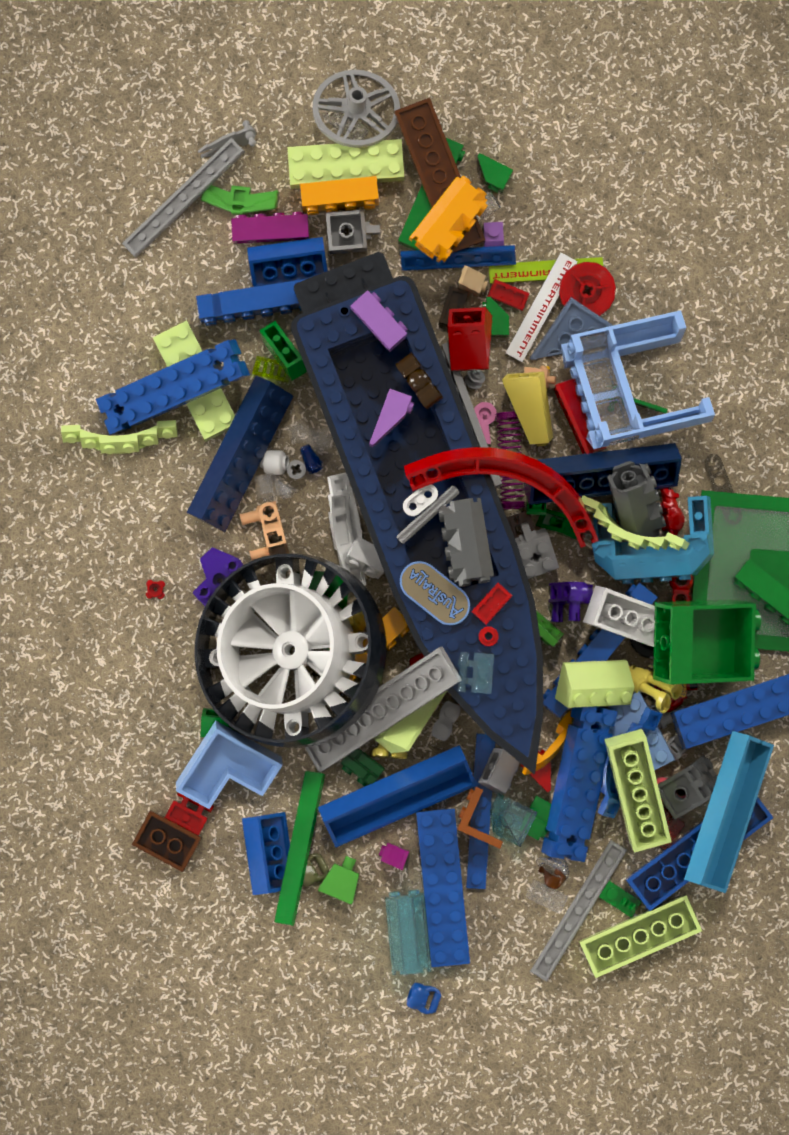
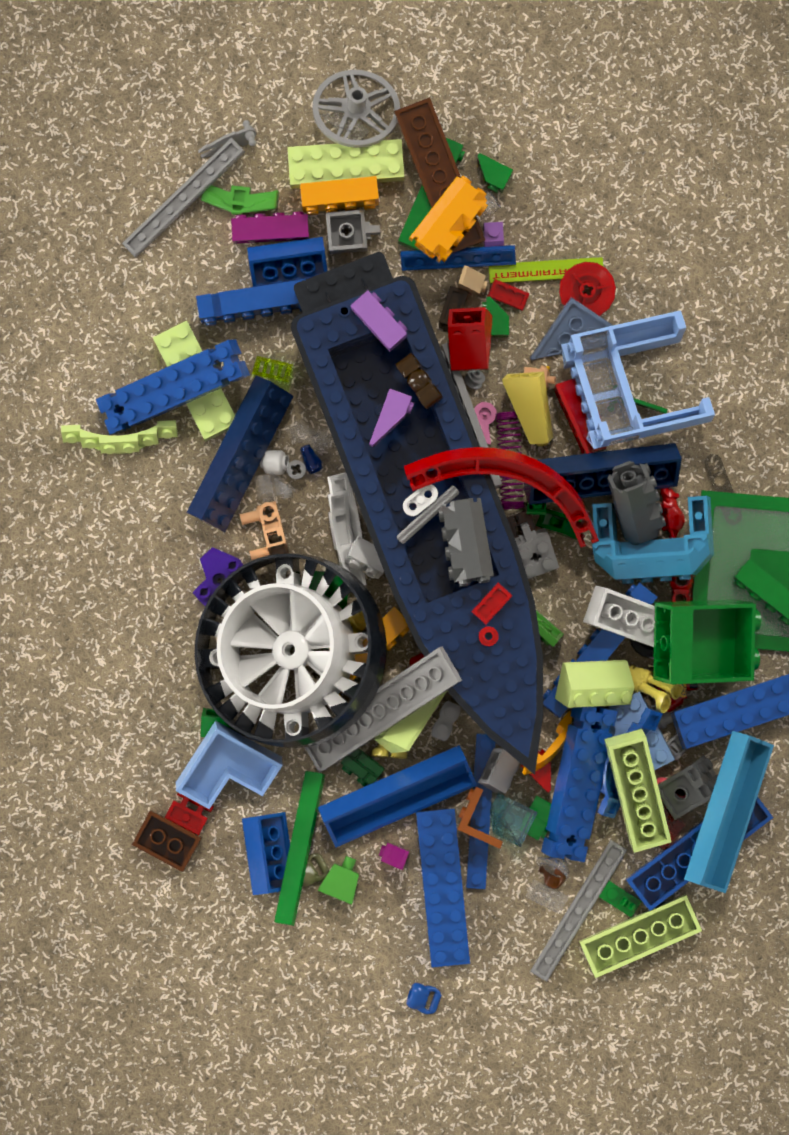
red plate [146,580,165,599] -> none
green brick [259,321,307,381] -> none
clear light blue brick [385,889,431,975] -> none
dark tan tile [400,561,470,625] -> none
clear light blue plate [458,652,494,694] -> none
white tile [506,253,578,362] -> none
dark purple piece [548,582,593,622] -> none
yellowish green piece [581,496,690,551] -> none

